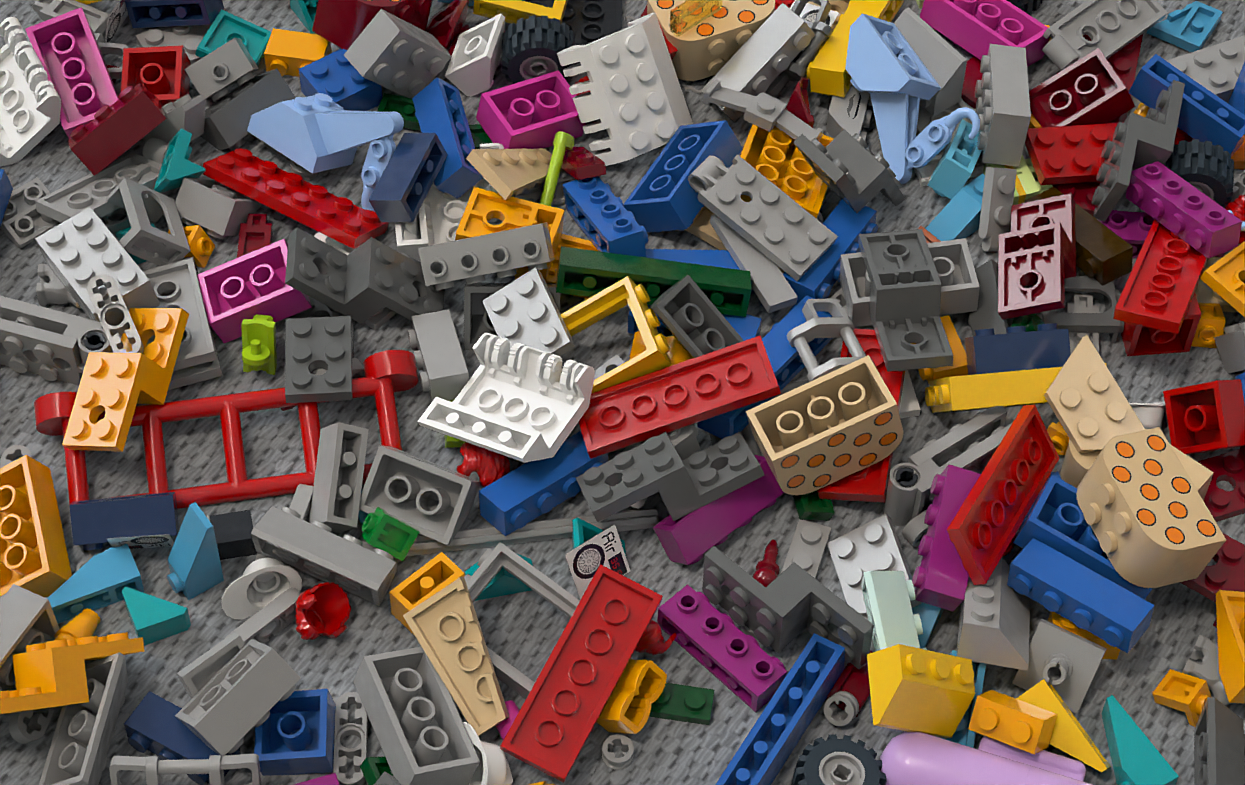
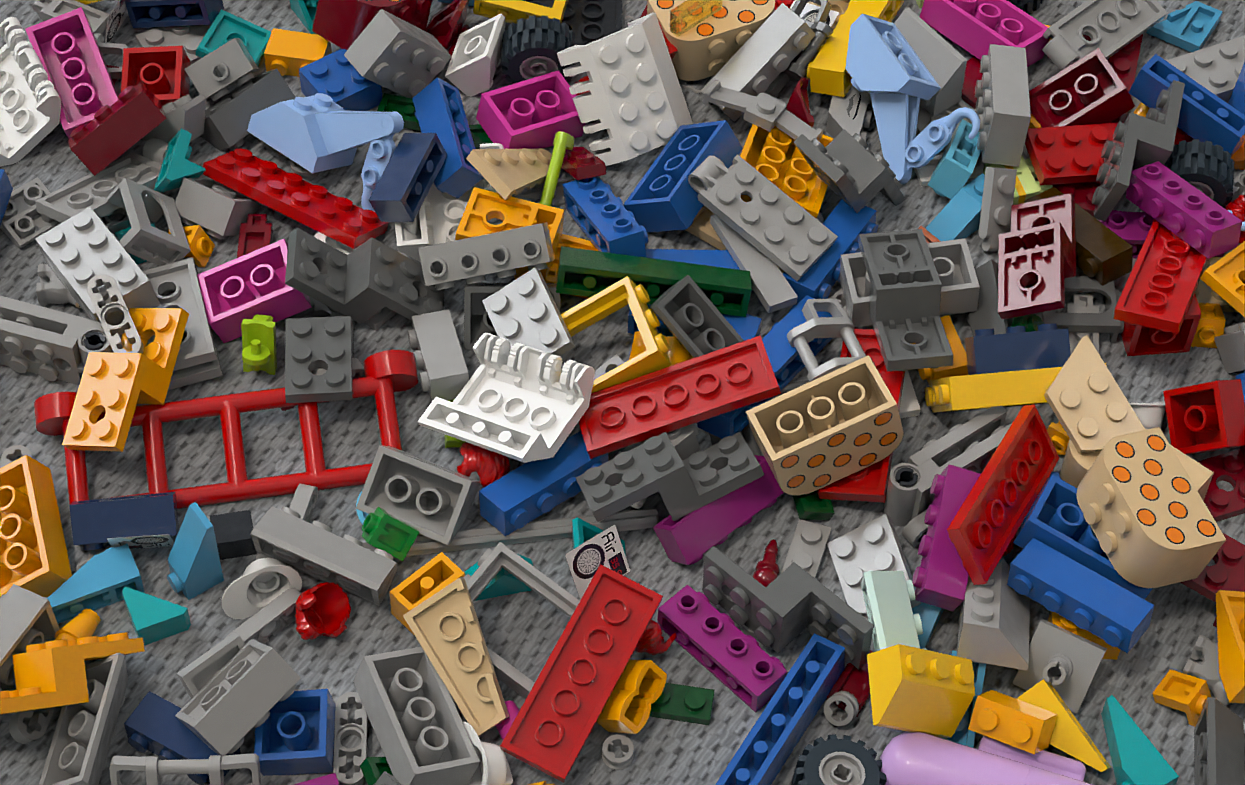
light grey brick [309,422,369,533] -> none

